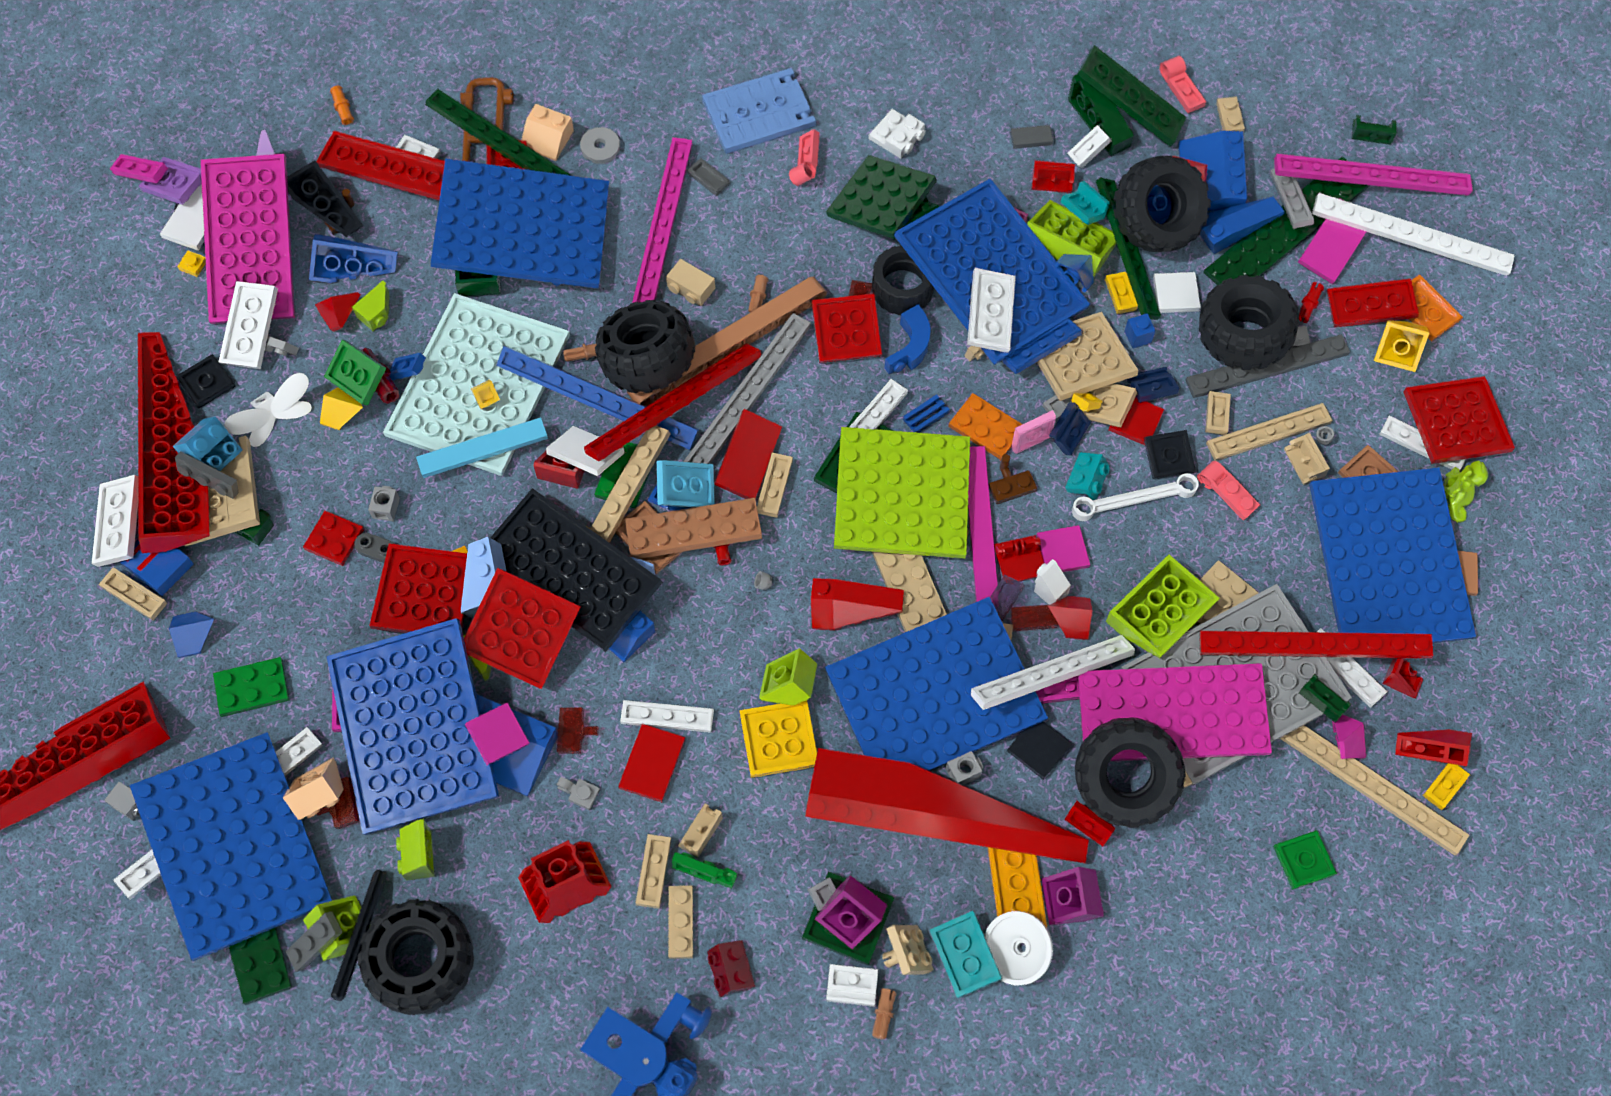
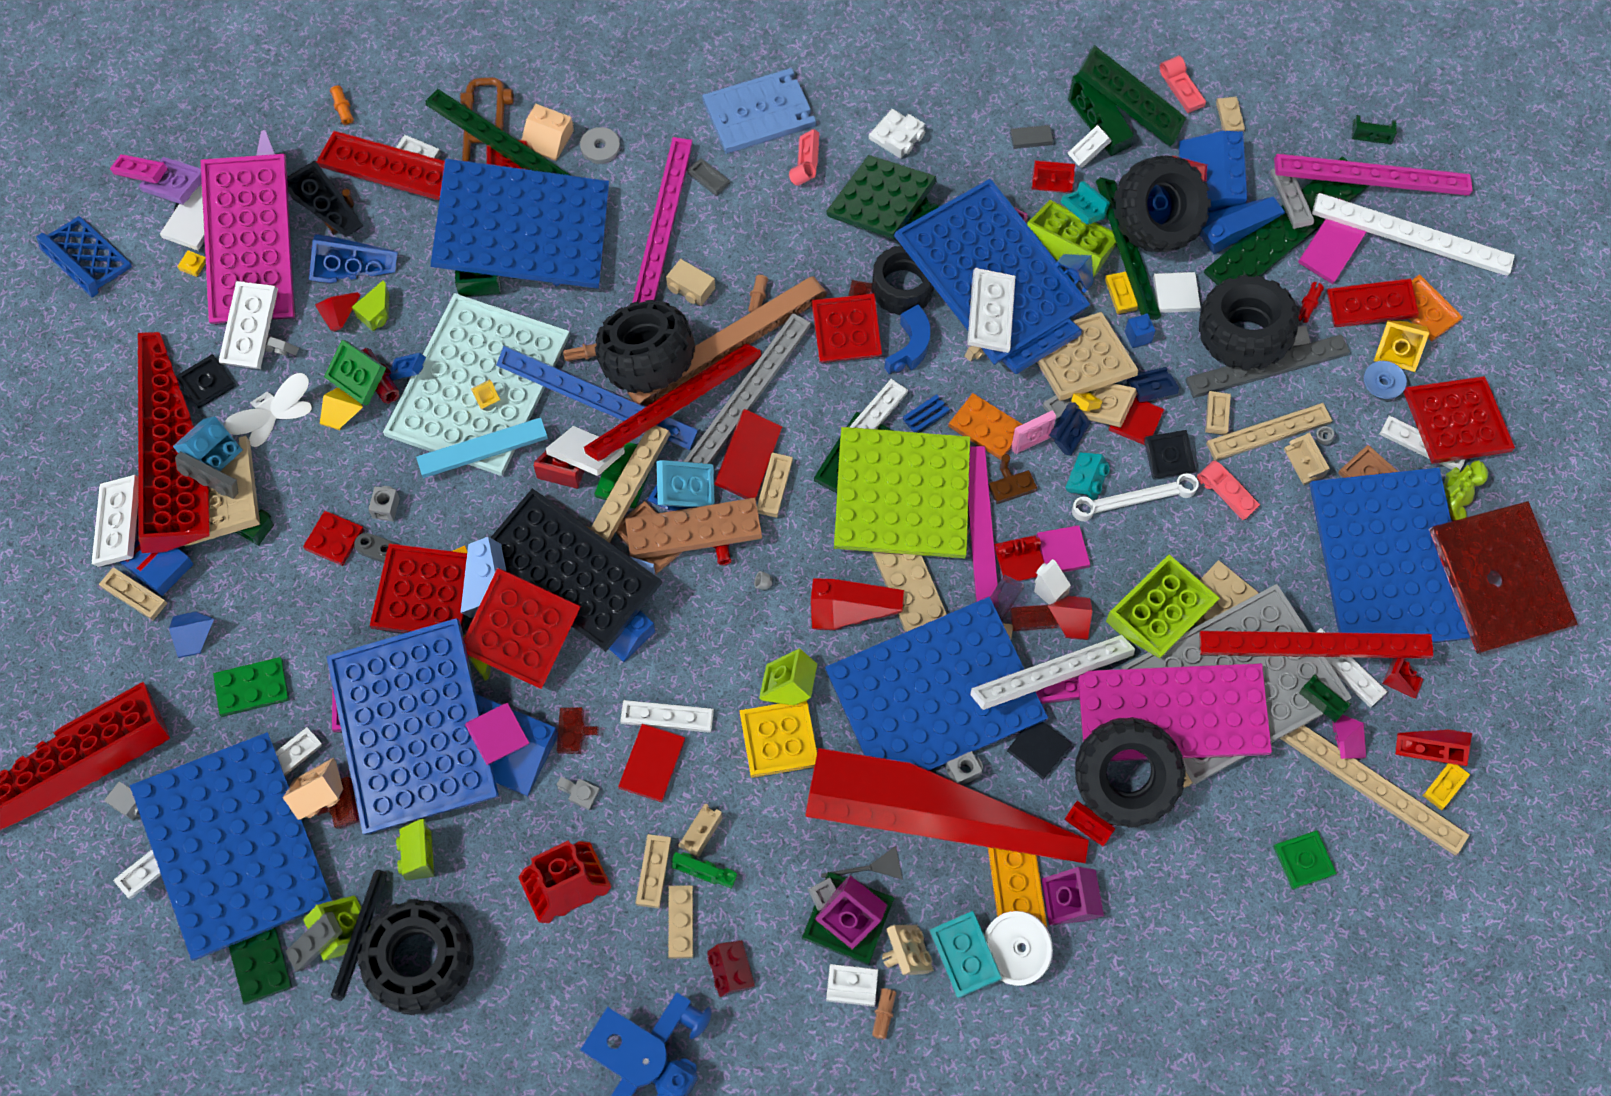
none -> blue fence [36,216,132,298]
none -> dark grey piece [821,846,903,880]
none -> medium blue dish [1364,361,1407,399]
none -> clear red plate [1429,501,1578,654]

